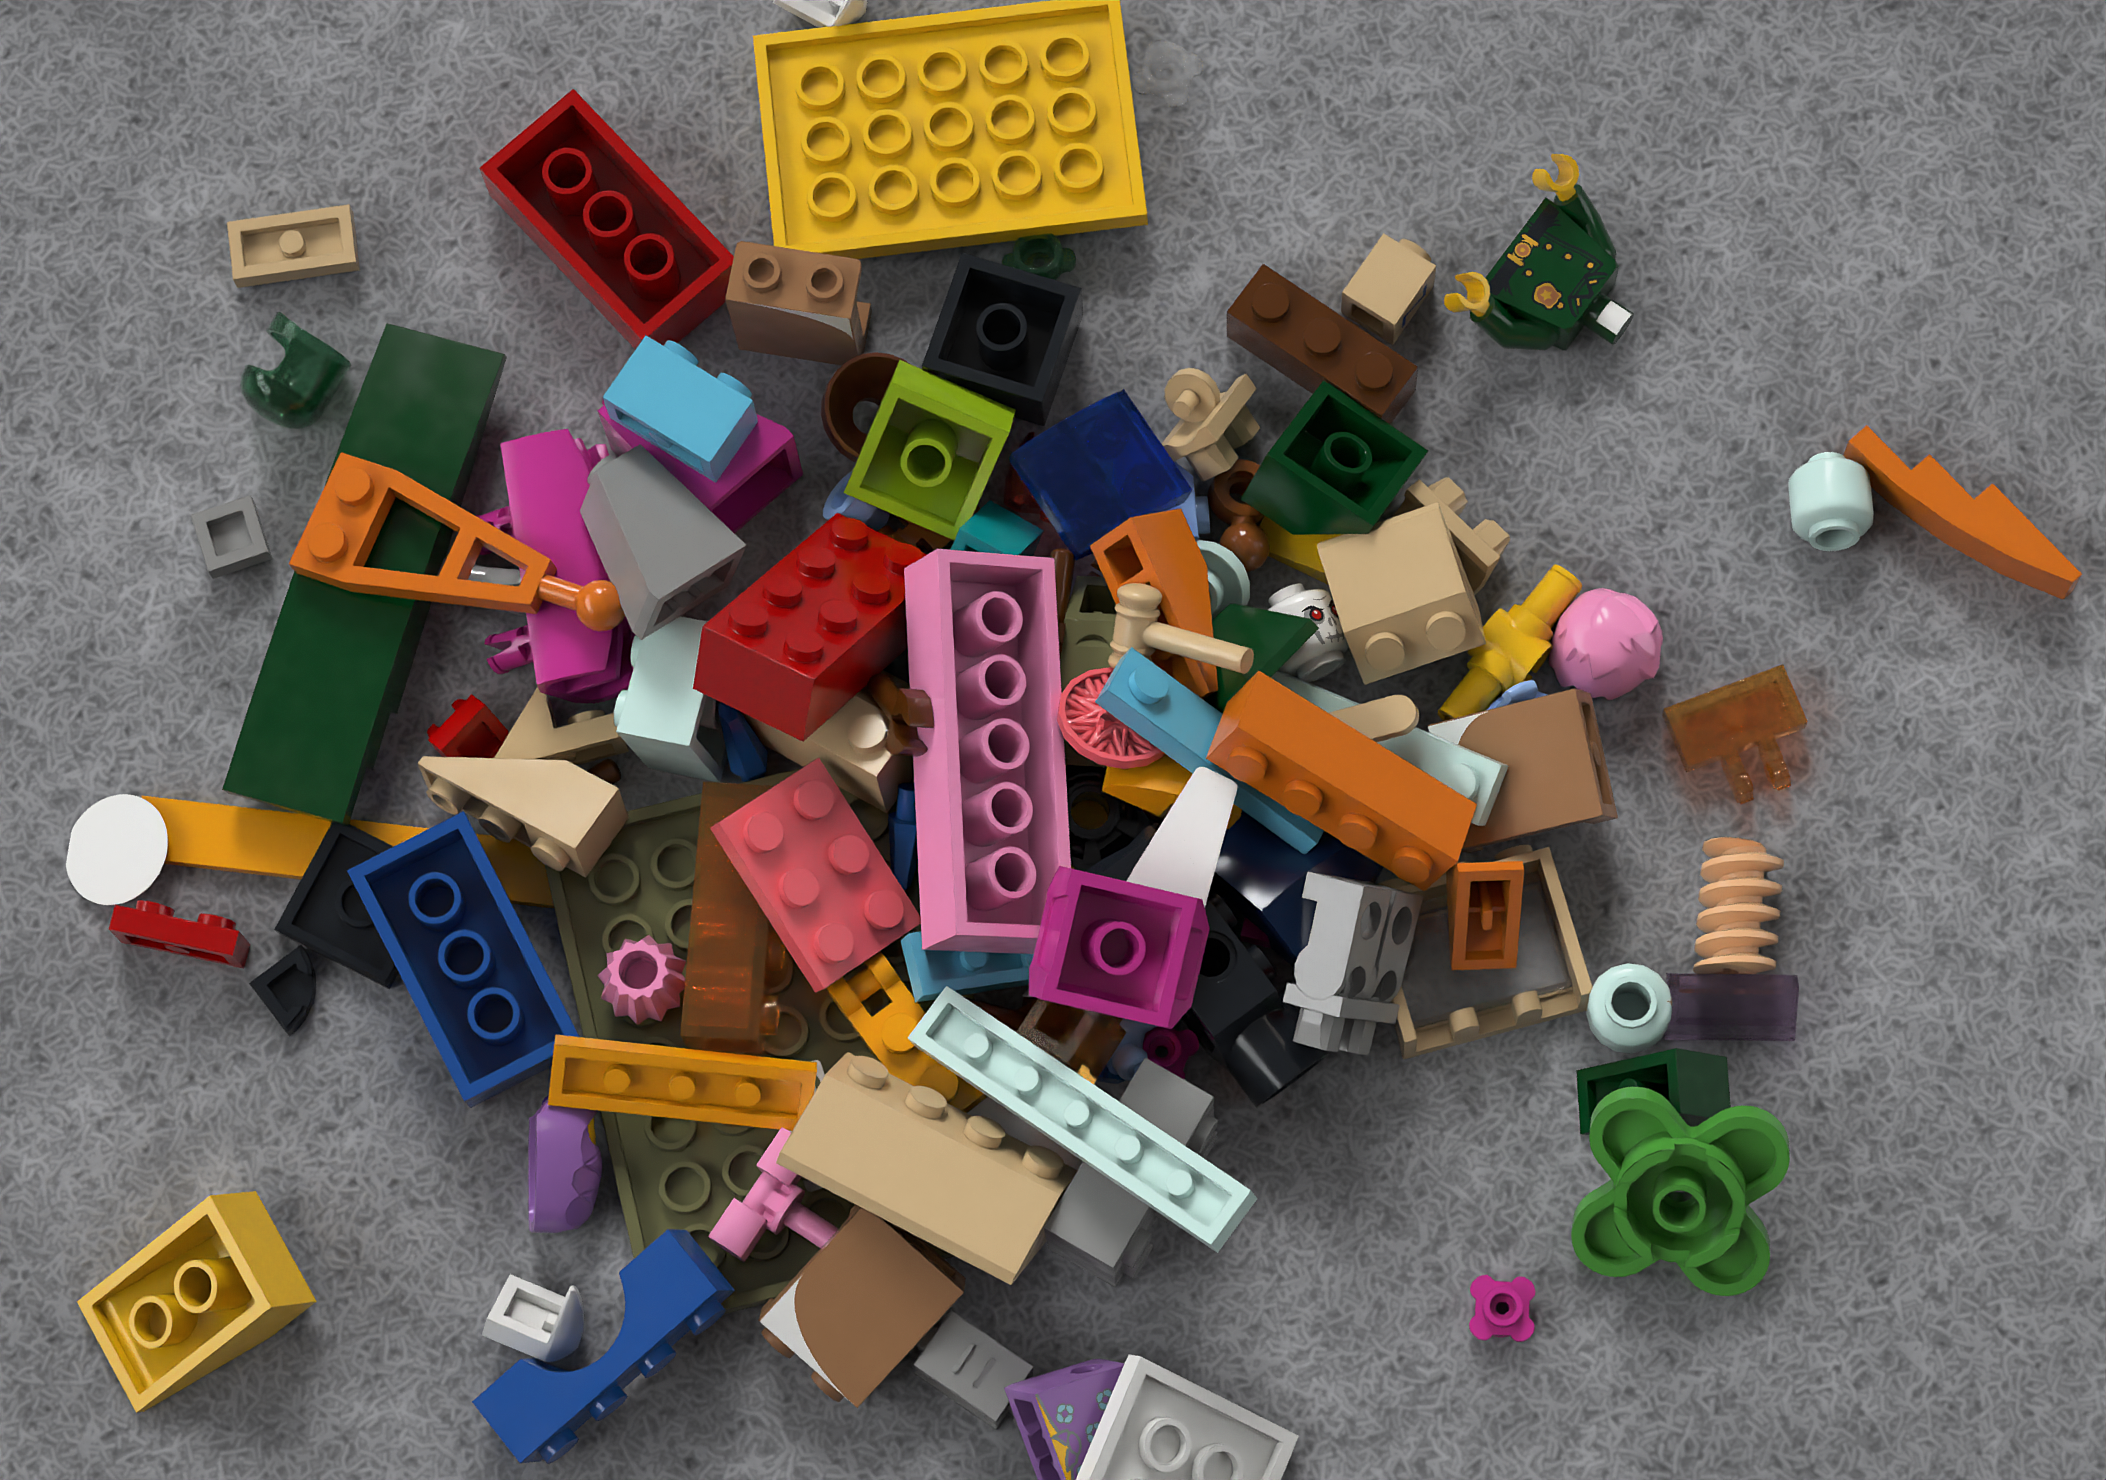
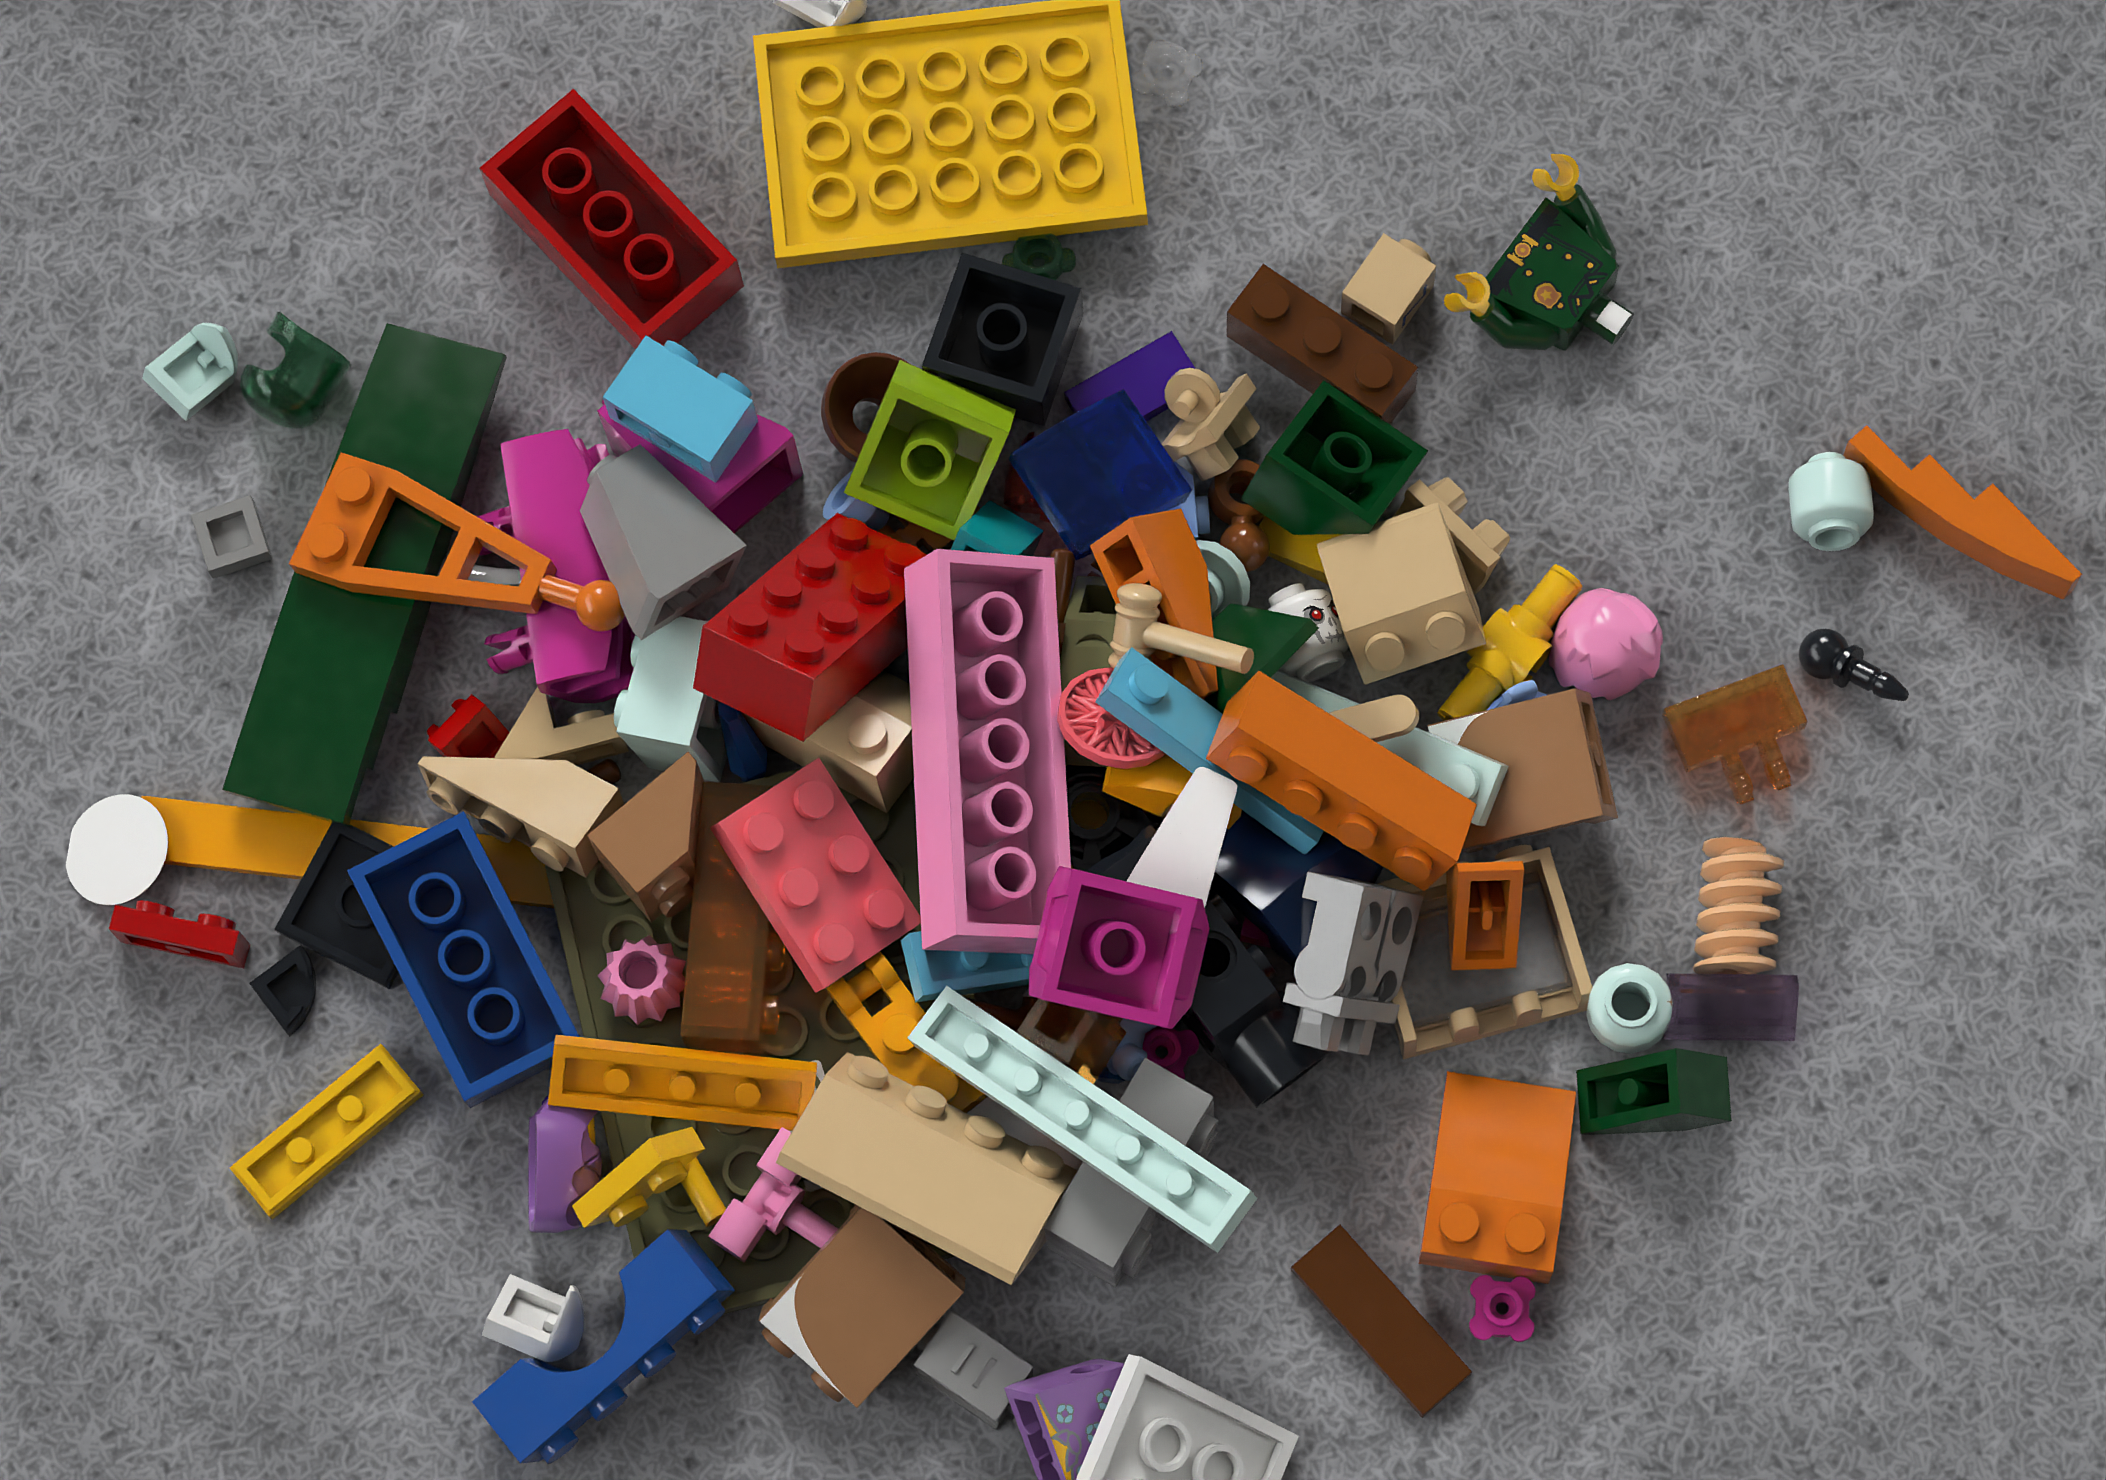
yellow slope [77,1191,317,1413] -> none
tan plate [227,204,360,288] -> none
medium nougat panel [725,241,872,366] -> none
reddish brown bar [867,673,934,757] -> none
blue bar [888,783,918,890] -> none
bright green plant [1571,1087,1790,1296] -> none
none -> light aqua plate [142,322,238,421]
none -> yellow tile [229,1044,424,1220]
none -> yellow plate [572,1127,726,1228]
none -> medium nougat slope [587,752,709,923]
none -> dark purple tile [1064,331,1196,450]
none -> reddish brown tile [1291,1224,1472,1418]
none -> orange slope [1418,1071,1576,1284]
none -> black bar [1799,629,1909,701]

